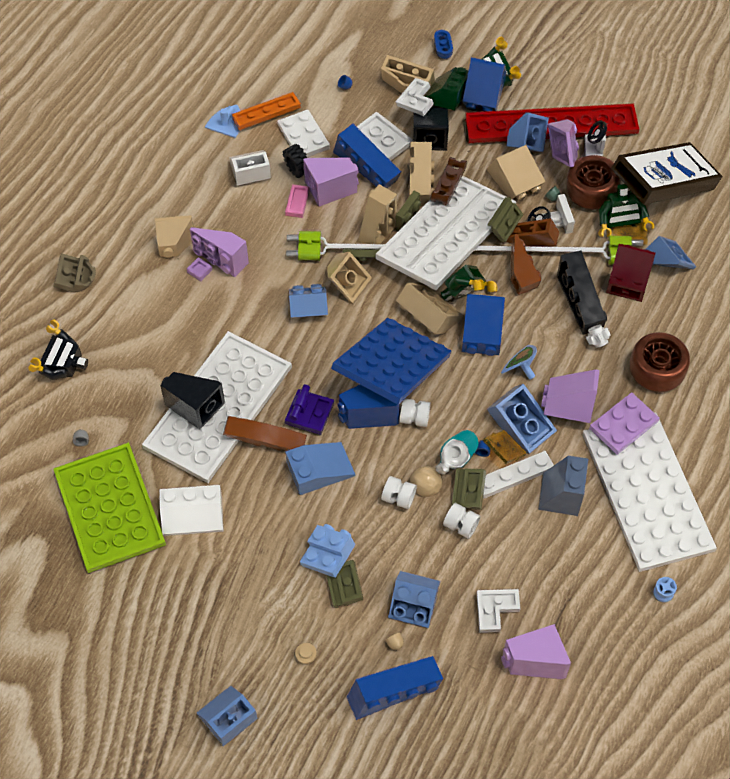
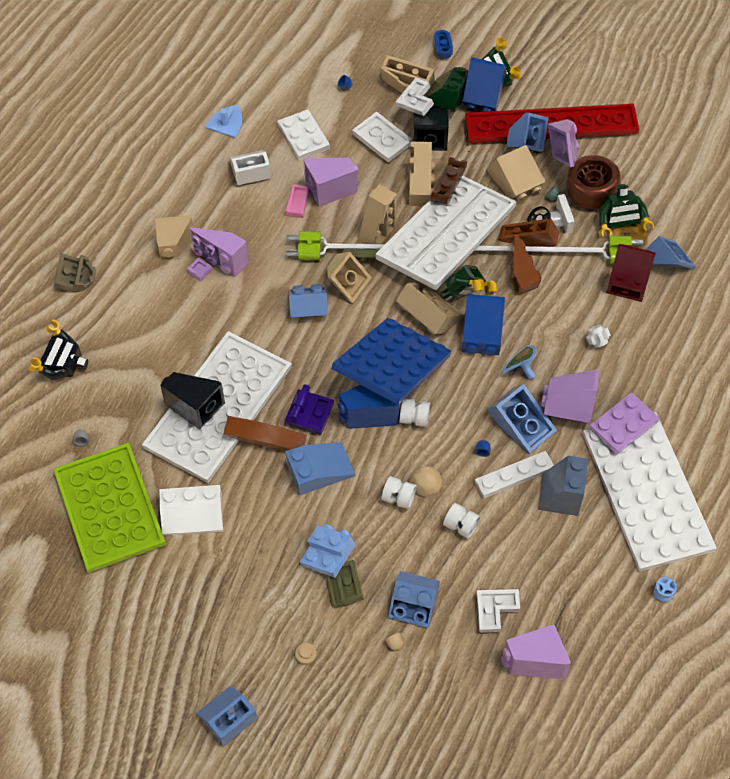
orange plate [232,92,301,130] -> none
black tyre [282,144,307,178] -> none
blue wedge [333,124,401,188] -> none
blue wedge [347,656,443,720] -> none
olive plate [396,191,421,232] -> none
white hair [435,430,479,474] -> none
olive plate [452,468,486,510] -> none
clear yellow piece [483,430,527,464] -> none
olive plate [487,197,524,242] -> none
black wedge [557,250,607,335] -> none
piece [584,120,607,156] -> none
brick [611,142,723,205] -> none
copper wheel [630,332,690,392] -> none

